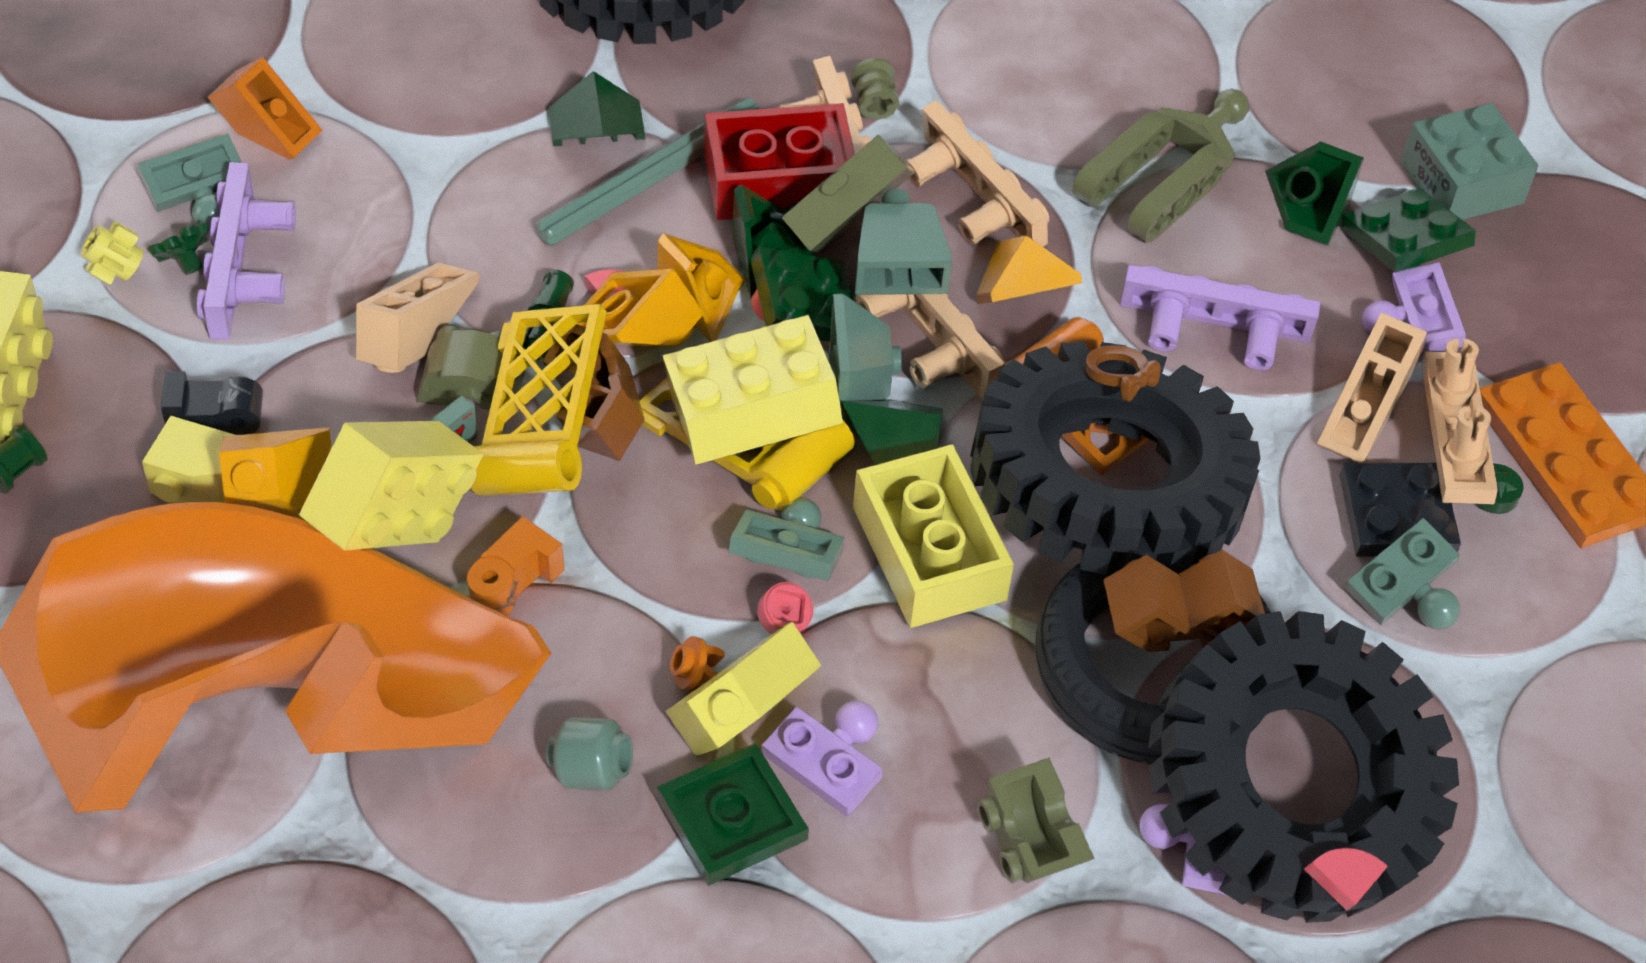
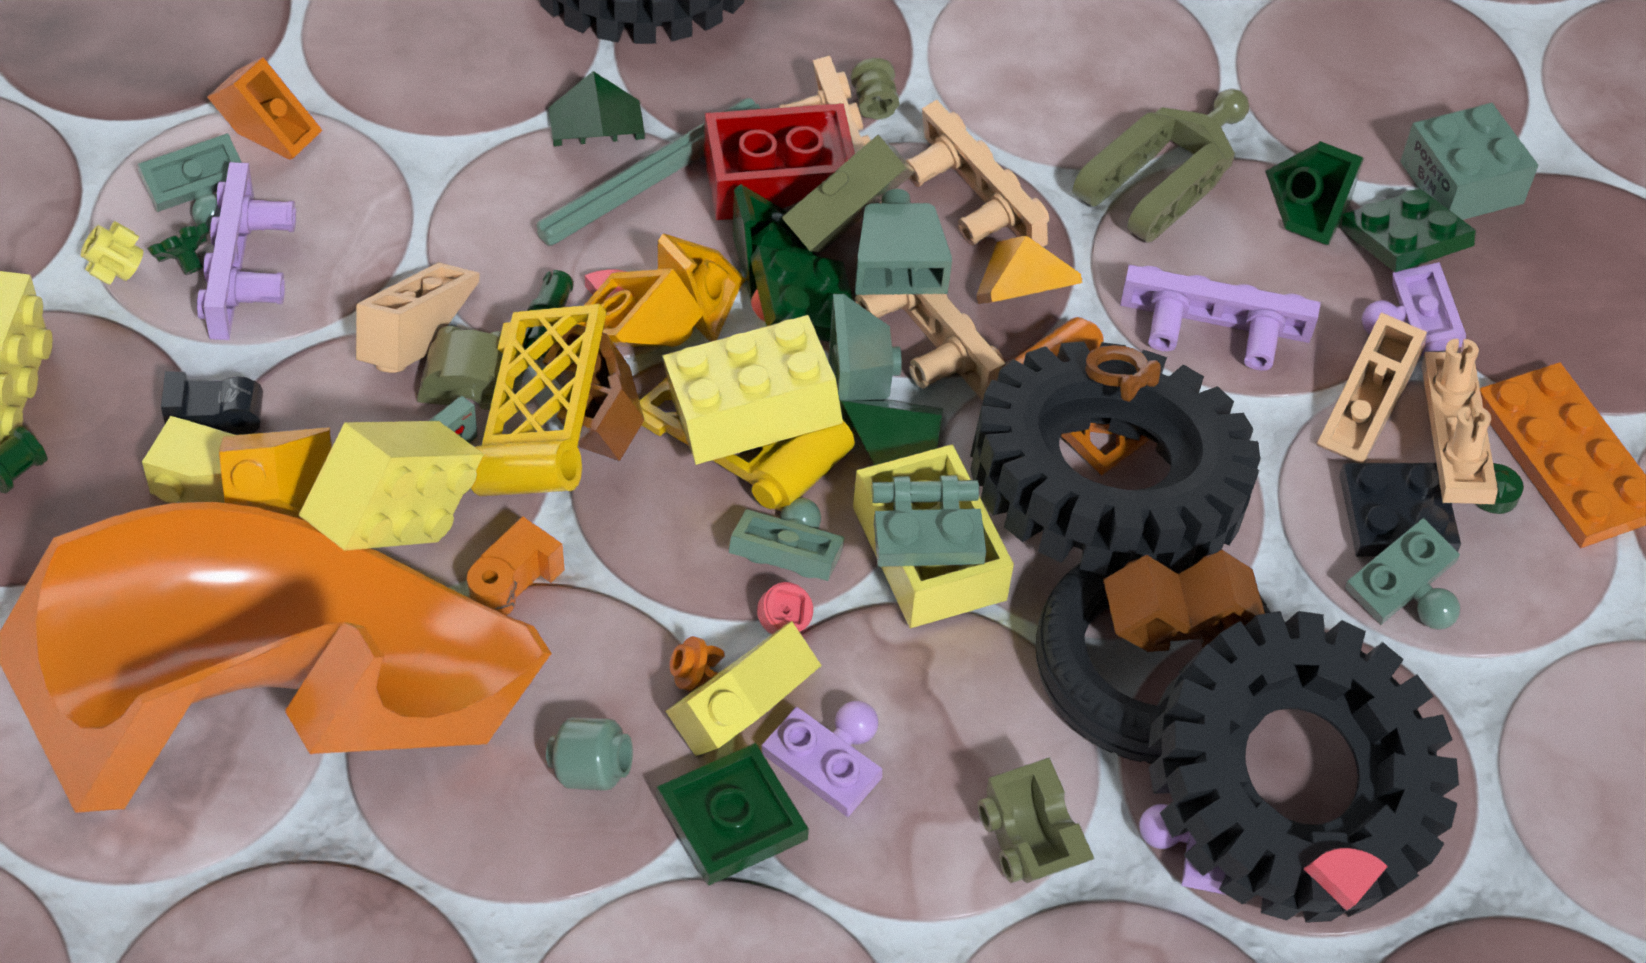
none -> sand green plate [872,475,986,567]

